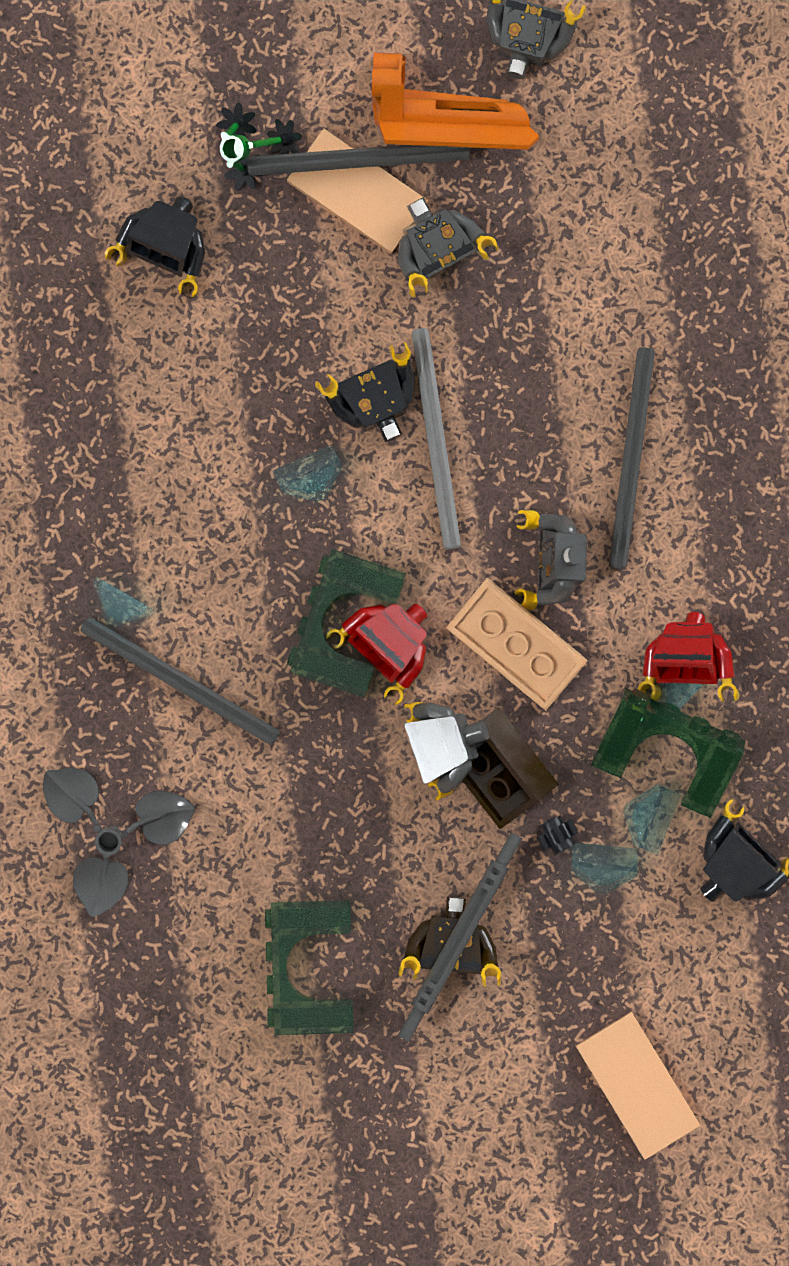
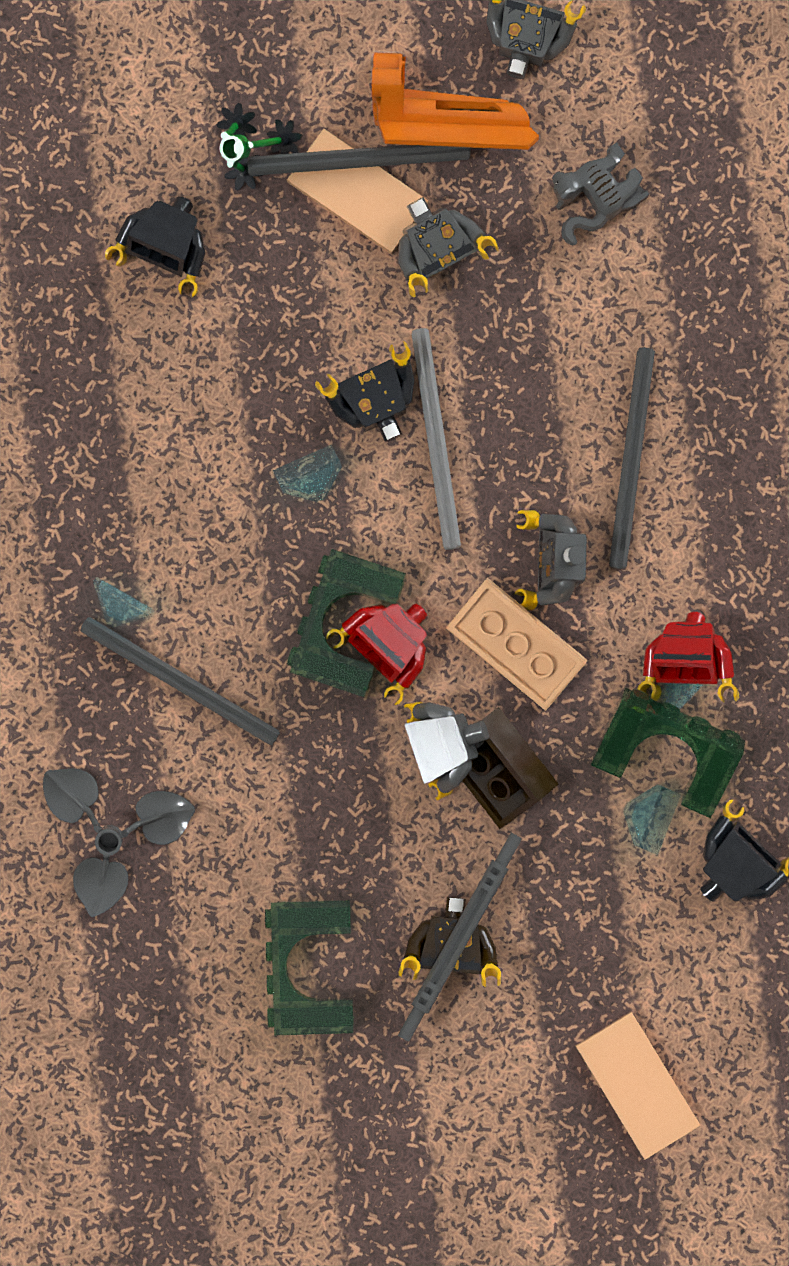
black gear [536,815,579,855] -> none
clear light blue slope [571,843,637,893] -> none
none -> dark grey animal [552,142,649,246]

